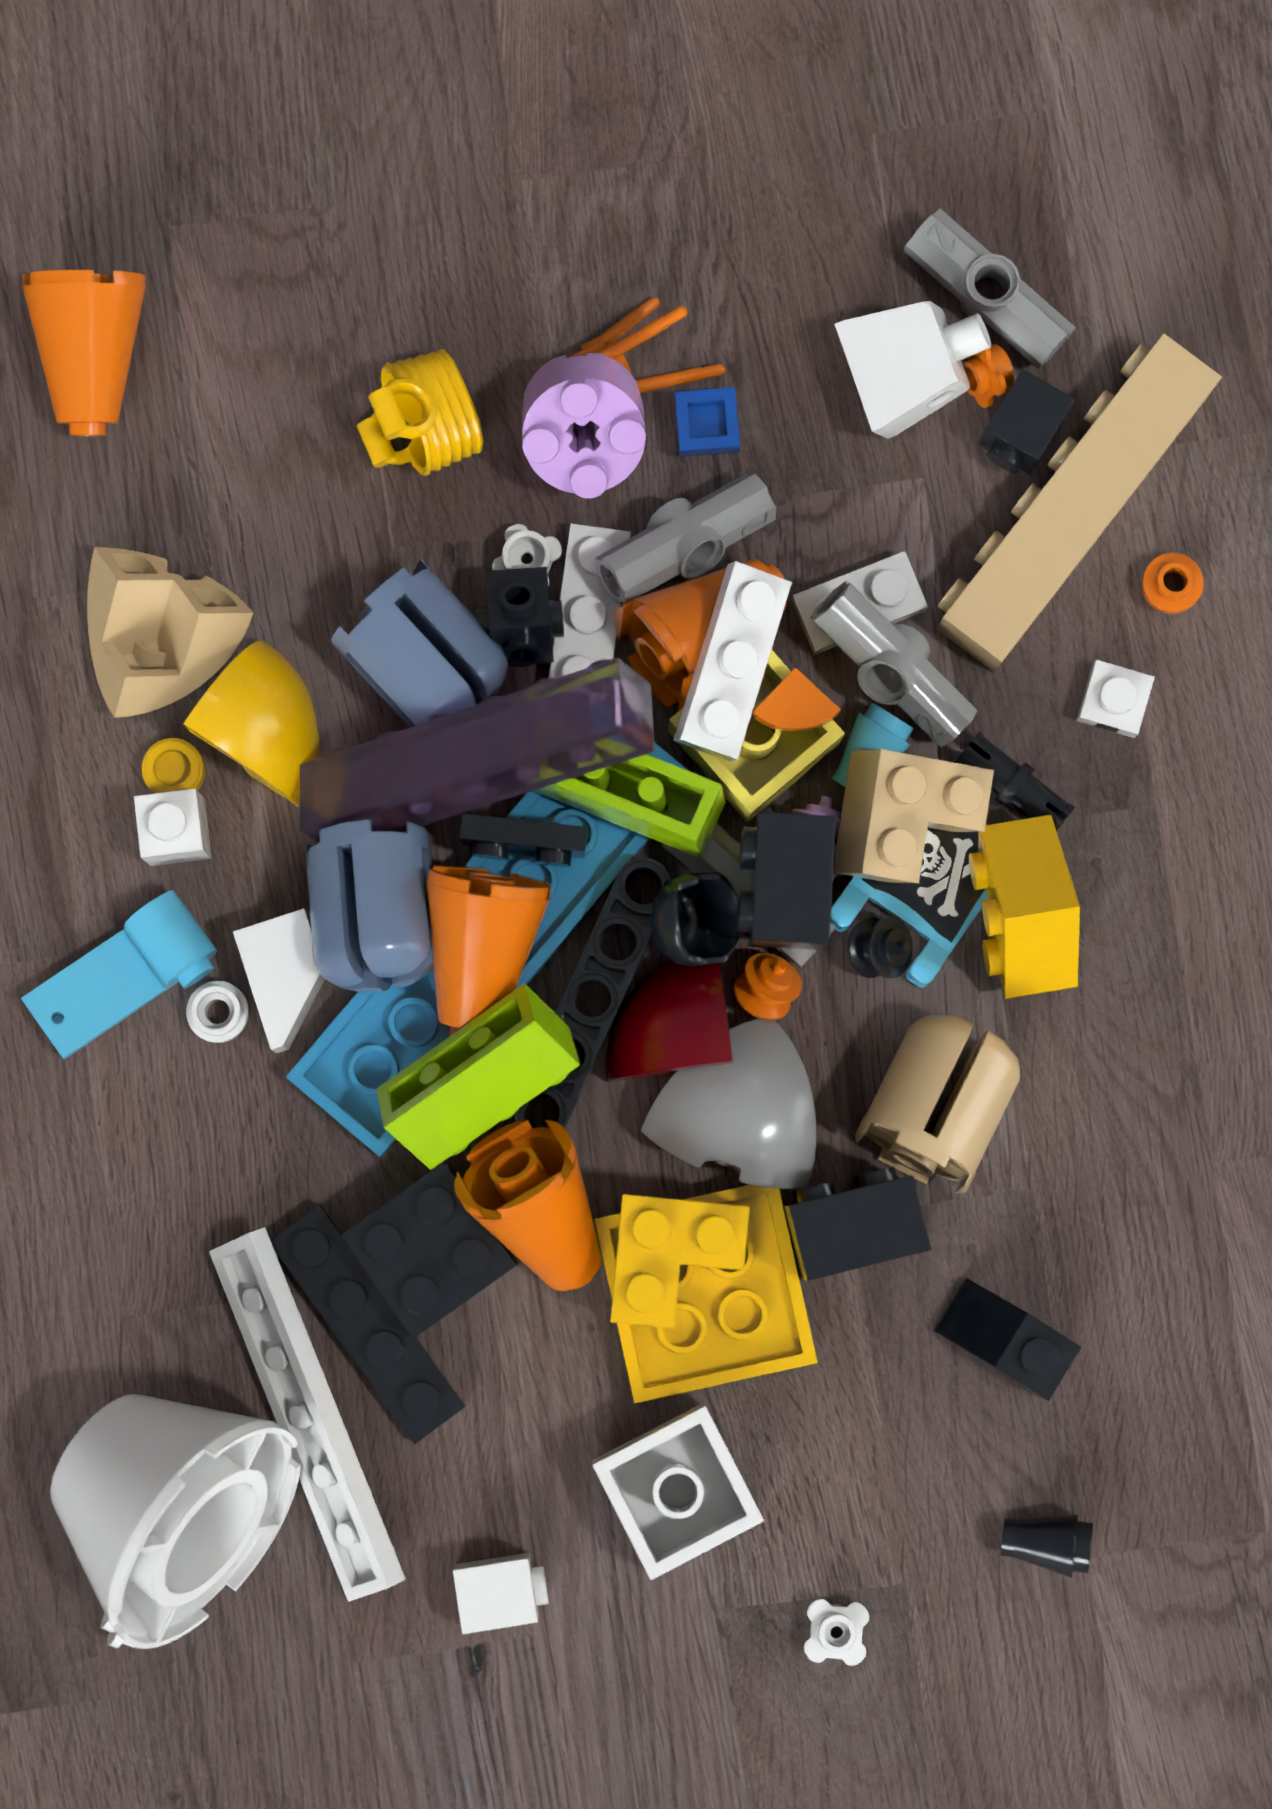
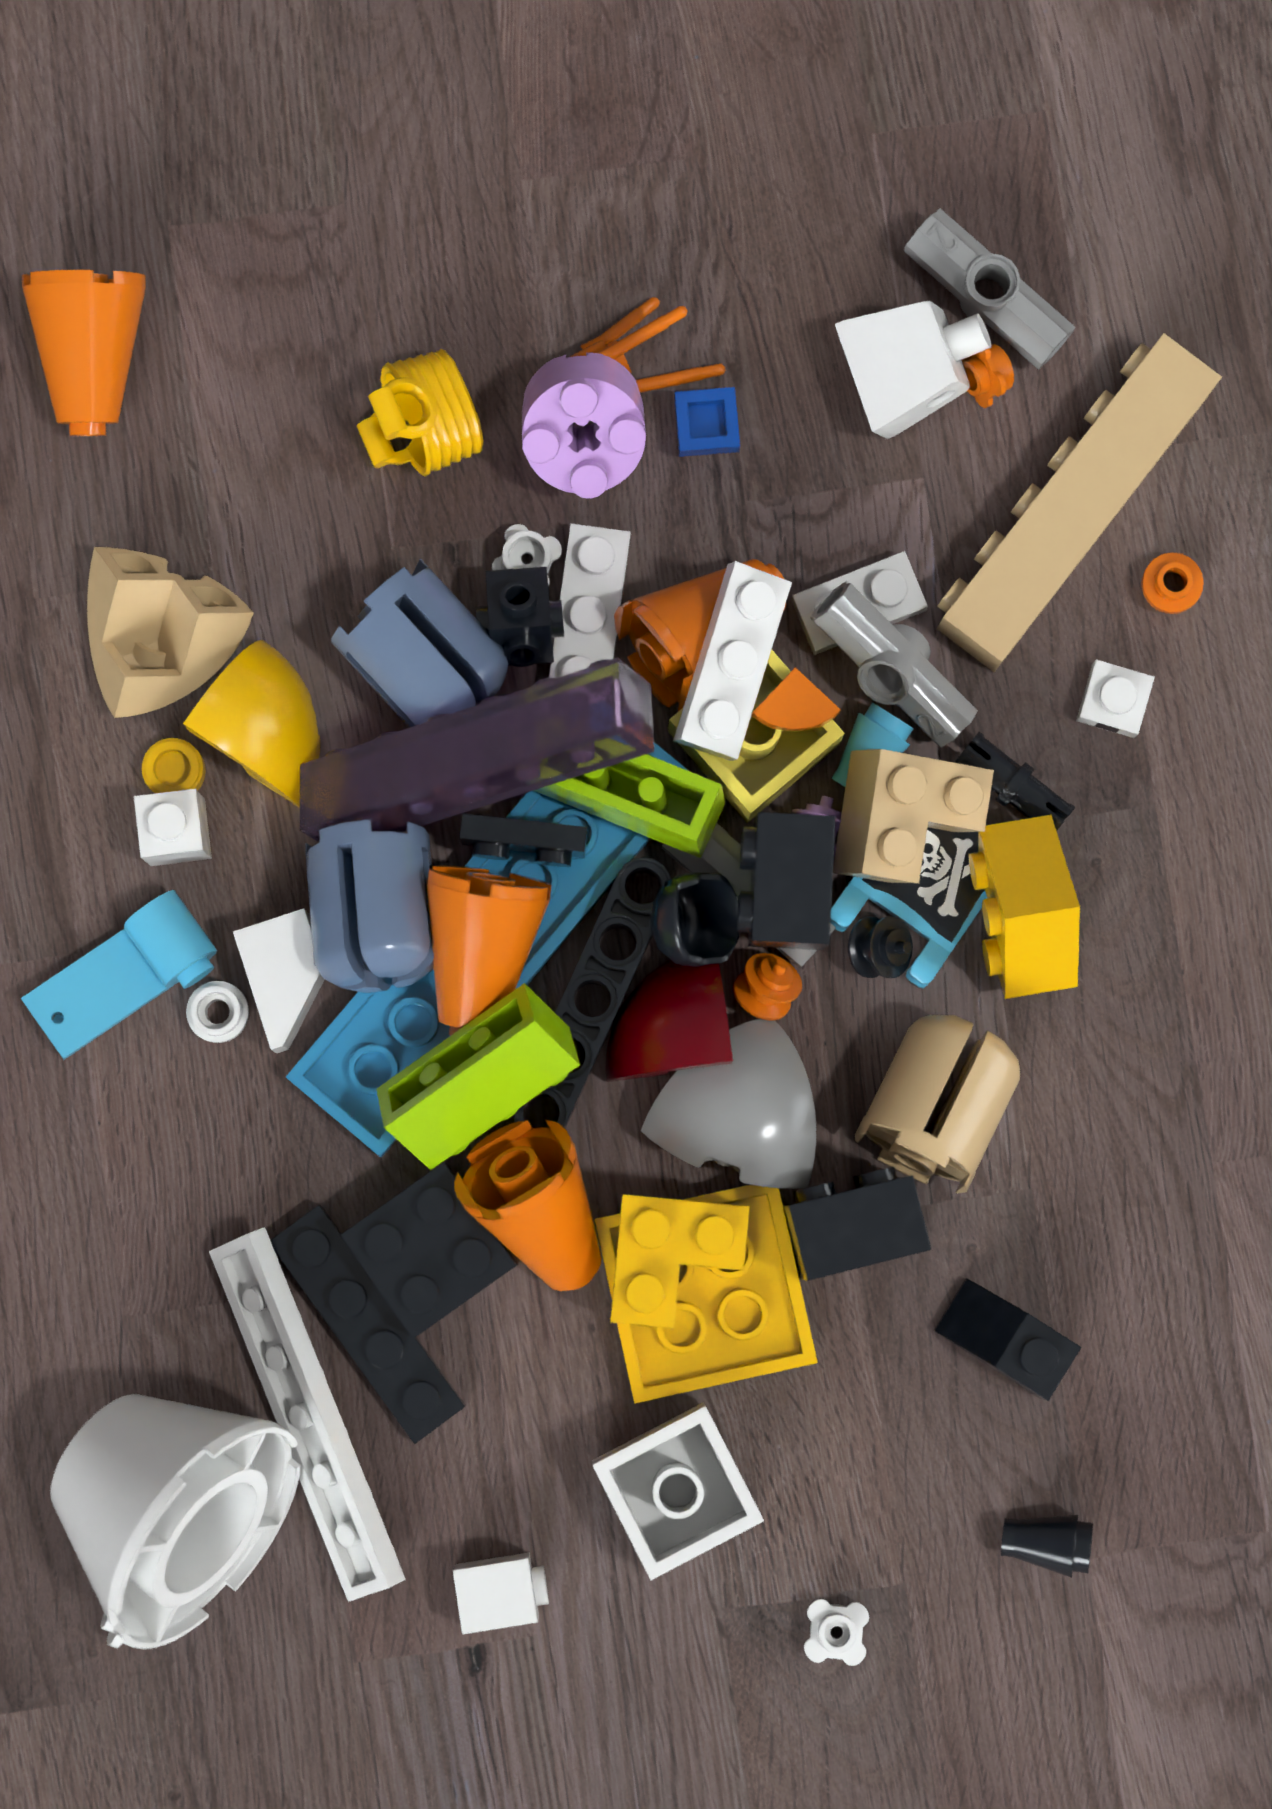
light grey piece [595,474,776,604] -> none
black brick [979,368,1075,475] -> none

